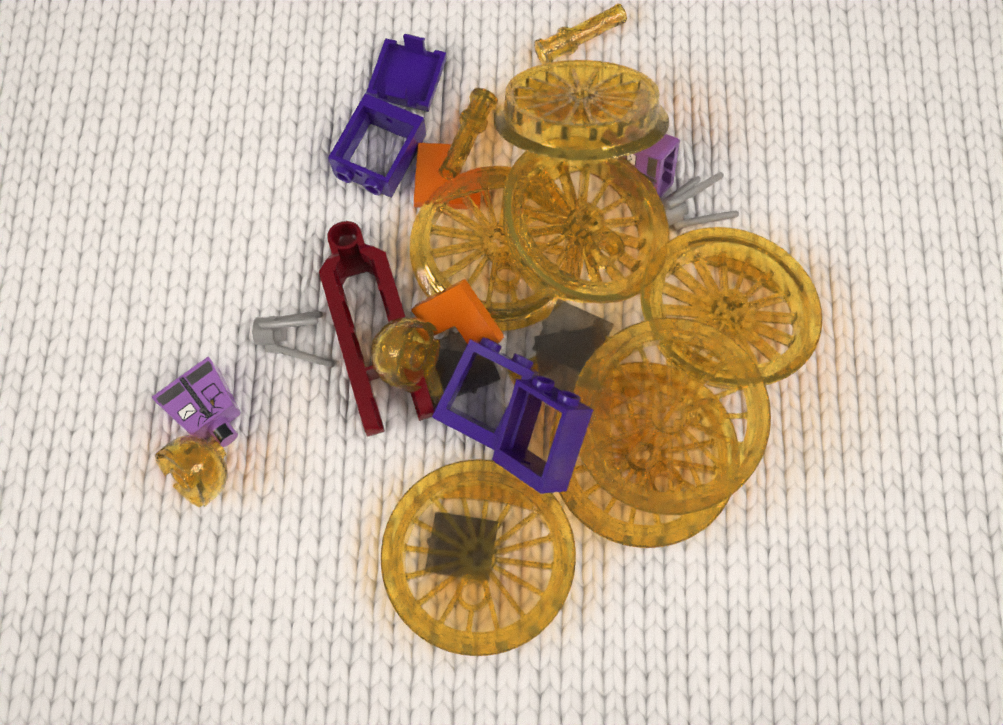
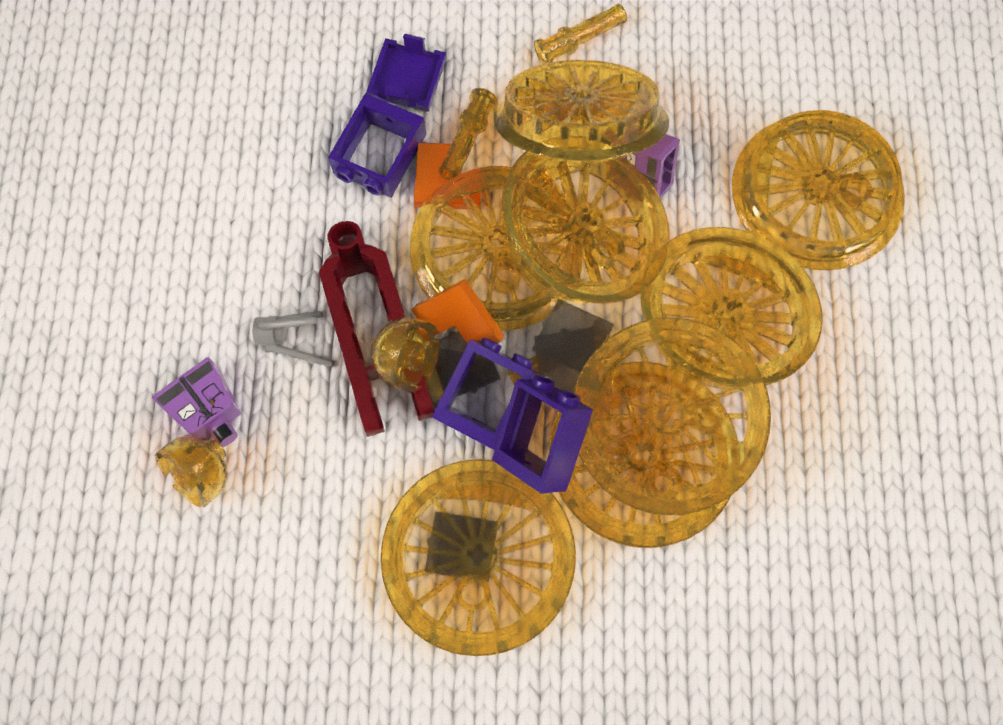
light grey plant [654,172,739,232] -> none
none -> clear yellow piece [732,110,905,270]

